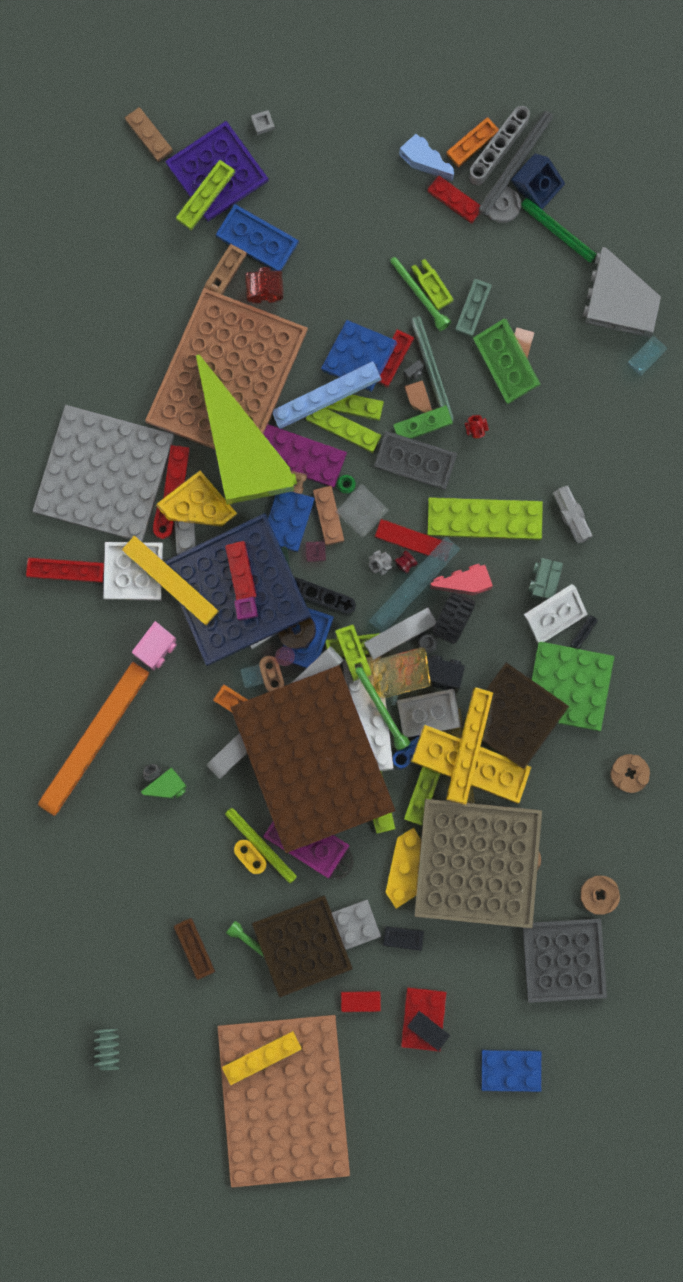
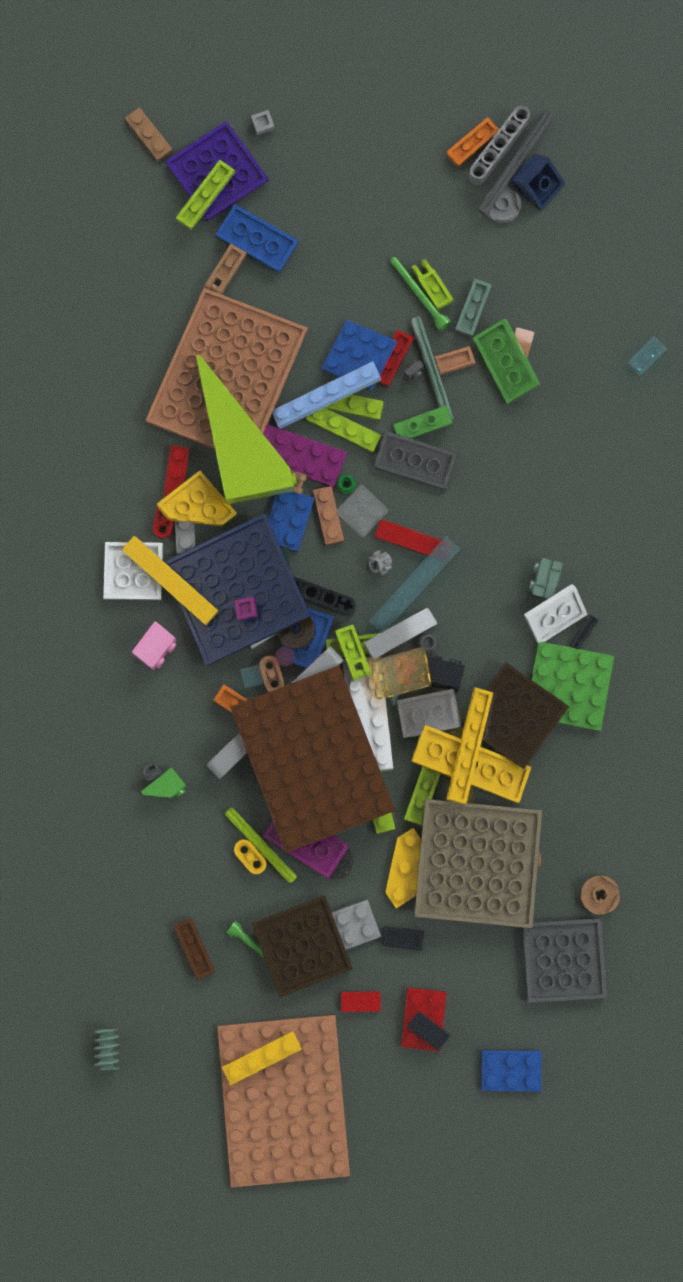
red plate [26,558,104,583] -> none
light grey plate [33,405,174,542] -> none
orange beam [38,662,150,816] -> none
red plate [225,541,257,600] -> none
clear red brick [245,267,284,304] -> none
clear pink tile [306,541,326,562] -> none
bright green piece [355,667,411,751] -> none
blue piece [392,736,419,770] -> none
dark red wheel [394,550,418,574] -> none
light blue slope [399,134,454,181] -> none
nougat slope [405,381,432,413] -> none
red plate [427,175,481,224] -> none
lime plate [428,498,543,540] -> none
coral slope [430,564,493,595] -> none
black tyre [433,591,475,644] -> none
red gear [465,415,489,439] -> none
green axle [521,198,596,263] -> none
light grey piece [553,486,593,544] -> none
light grey slope [583,247,661,338] -> none
medium nougat plate [610,754,650,793] -> none
none -> nougat tile [434,346,475,376]

